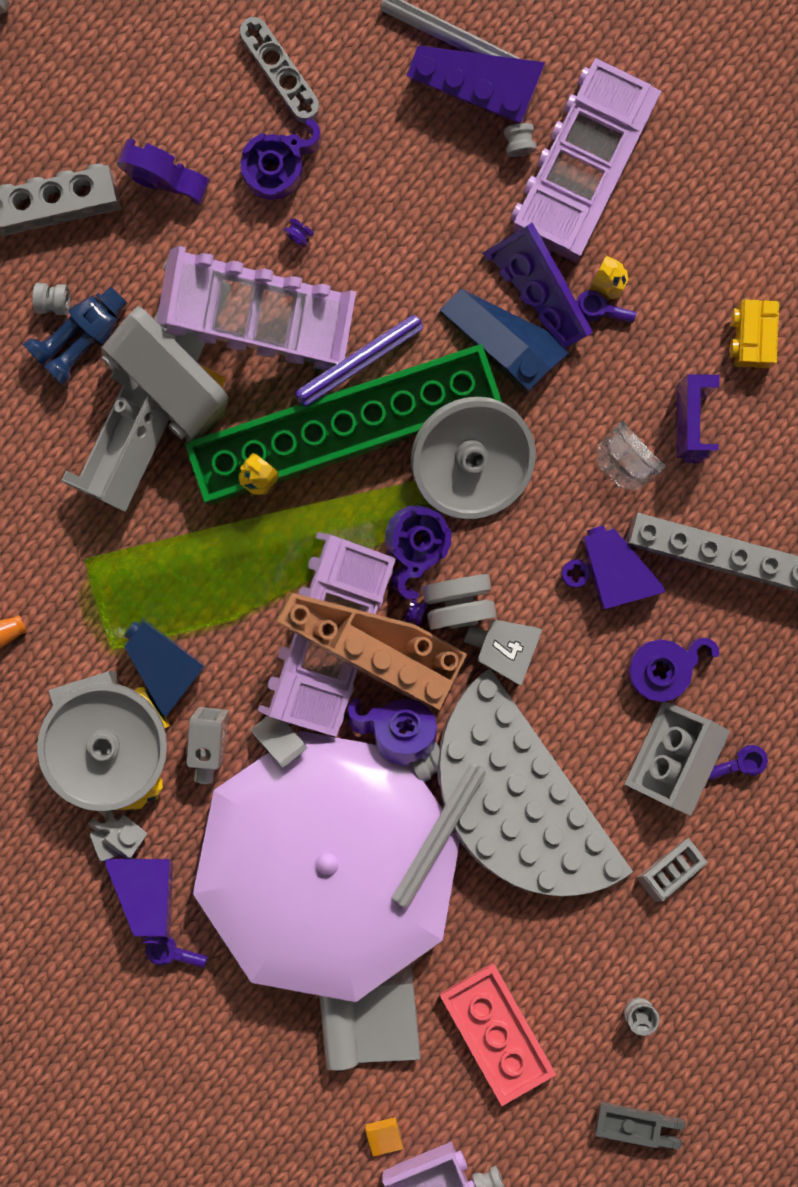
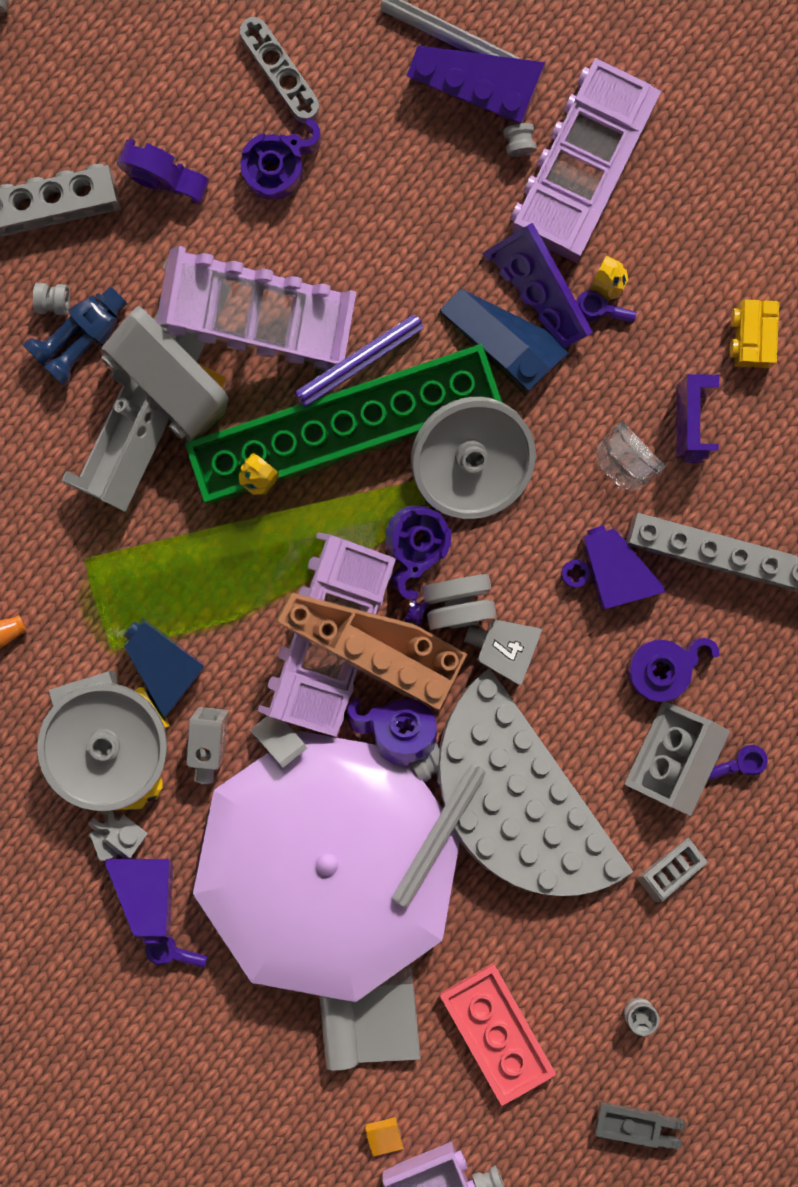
dark purple bush [283,218,314,247] -> none

